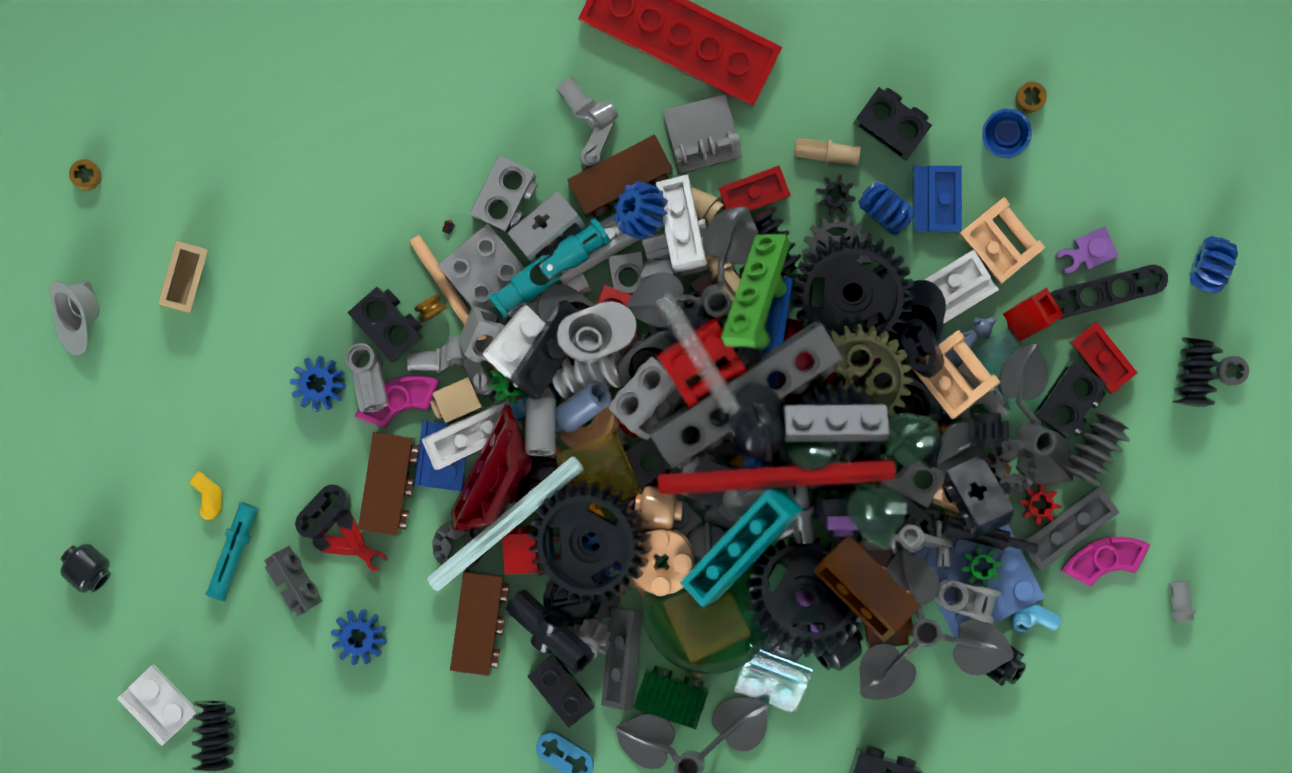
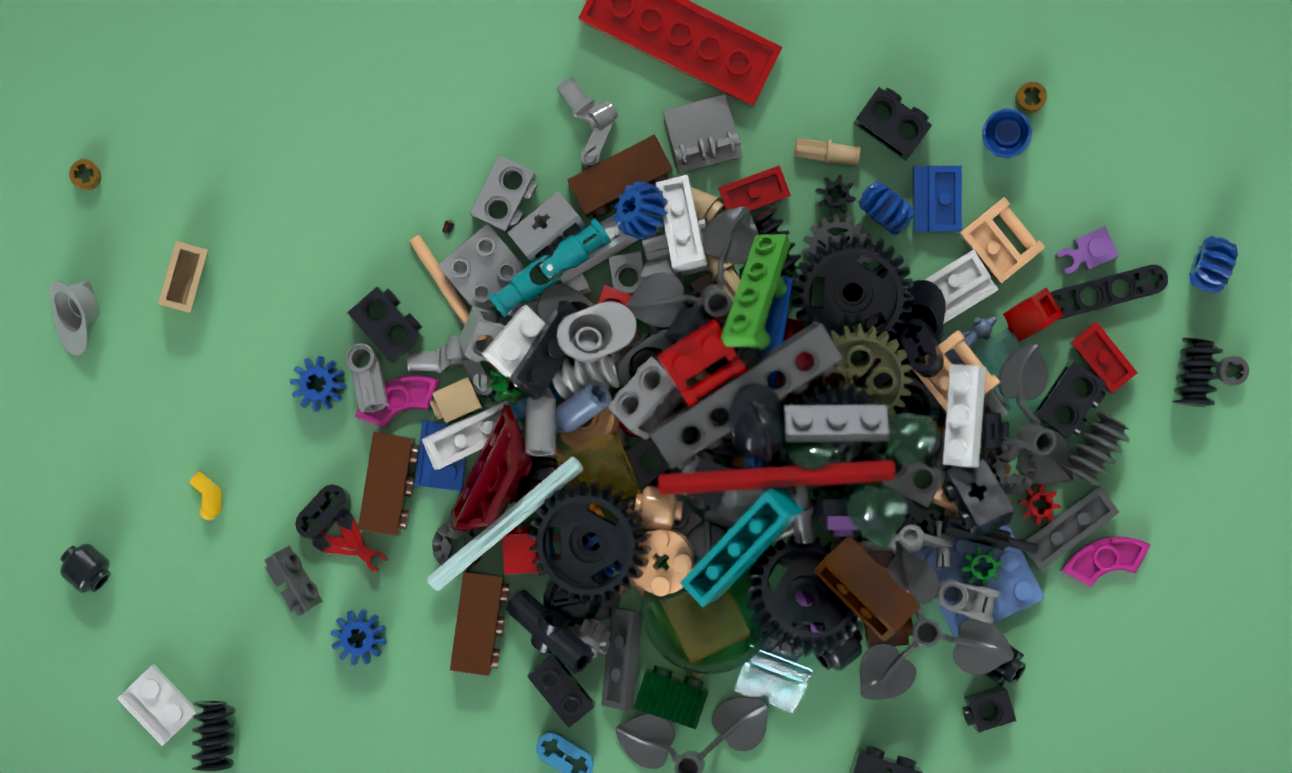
teal pin [205,502,259,601] -> none
pearl gold bush [414,293,448,322] -> none
clear piece [656,292,741,415] -> none
medium azure arm [1012,604,1062,633] -> none
light grey pin [1168,580,1197,622] -> none
none -> white plate [943,364,986,467]
none -> black brick [962,685,1017,733]

